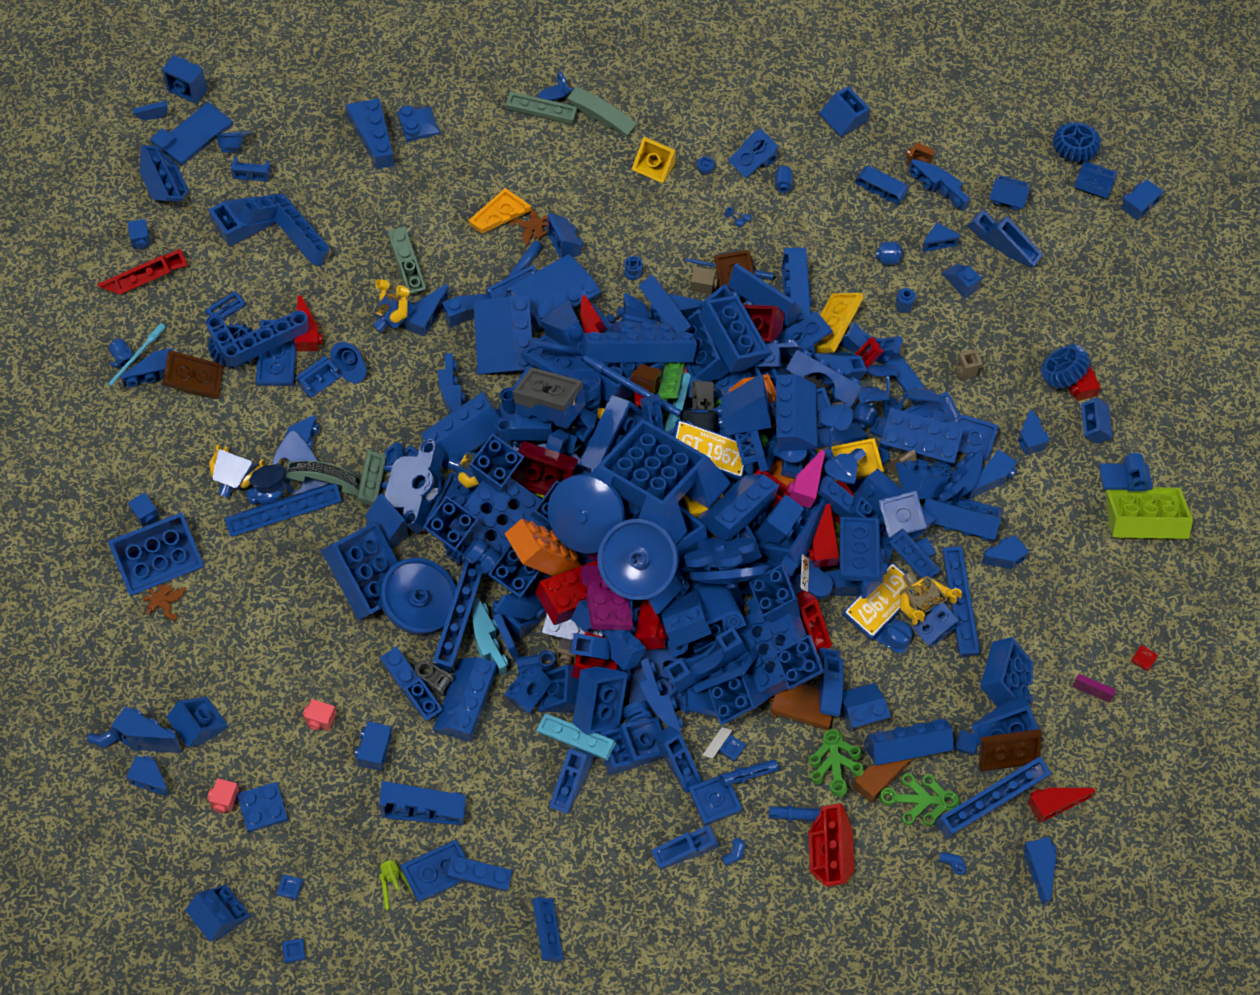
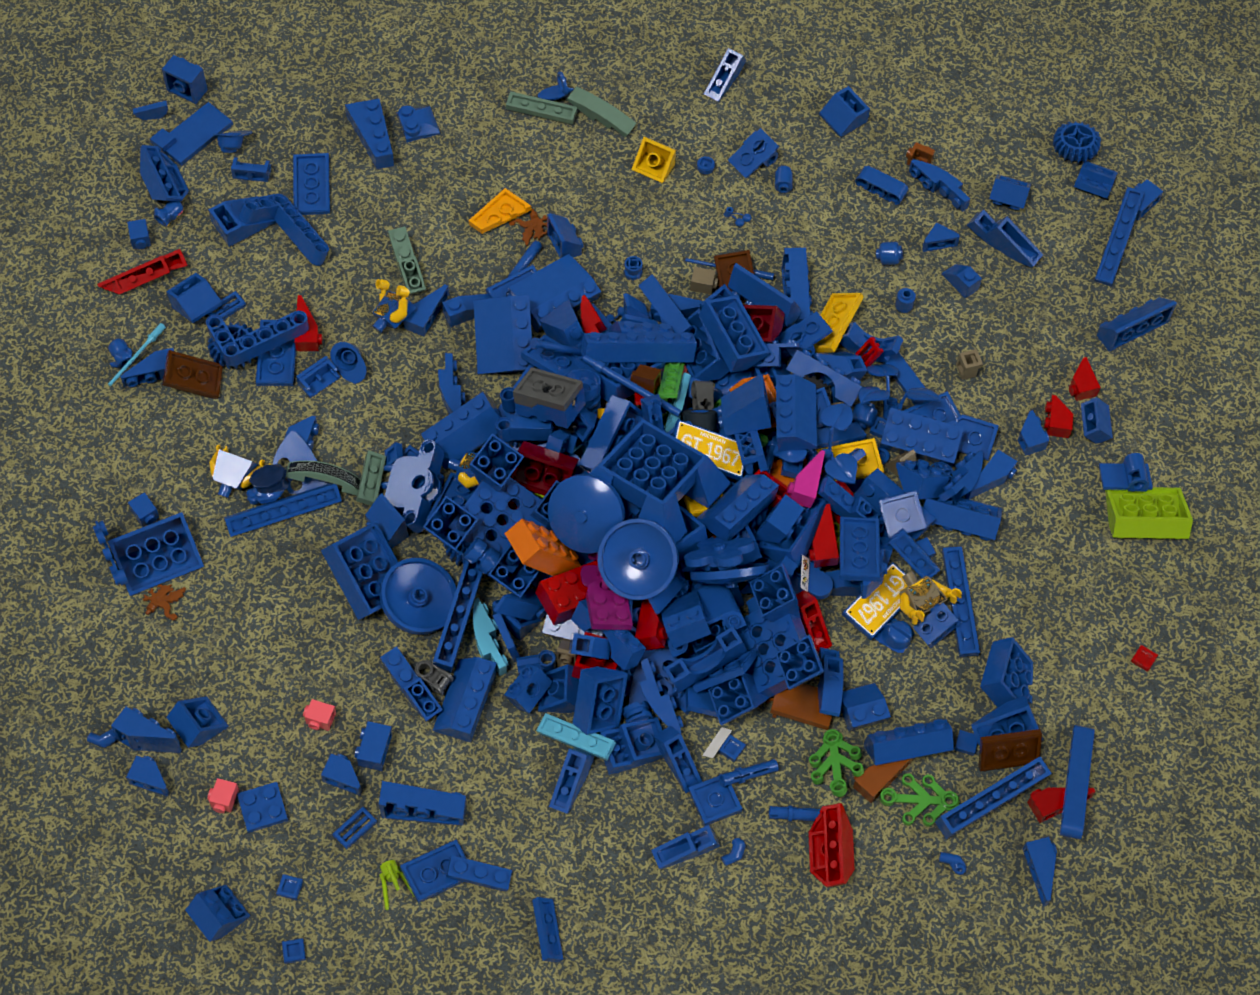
blue slope [982,535,1029,569] -> none
blue gear [1040,344,1091,389] -> none
magenta tile [1072,674,1116,703] -> none
none -> blue plant [92,520,129,586]
none -> blue animal [154,201,184,227]
none -> blue slope [166,273,222,323]
none -> blue tile [293,153,330,215]
none -> blue slope [321,754,362,796]
none -> blue tile [332,807,377,850]
none -> slope [704,48,747,102]
none -> red slope [1044,395,1073,438]
none -> blue beam [1060,725,1095,840]
none -> blue tile [1094,187,1145,287]
none -> blue slope [1097,297,1177,352]

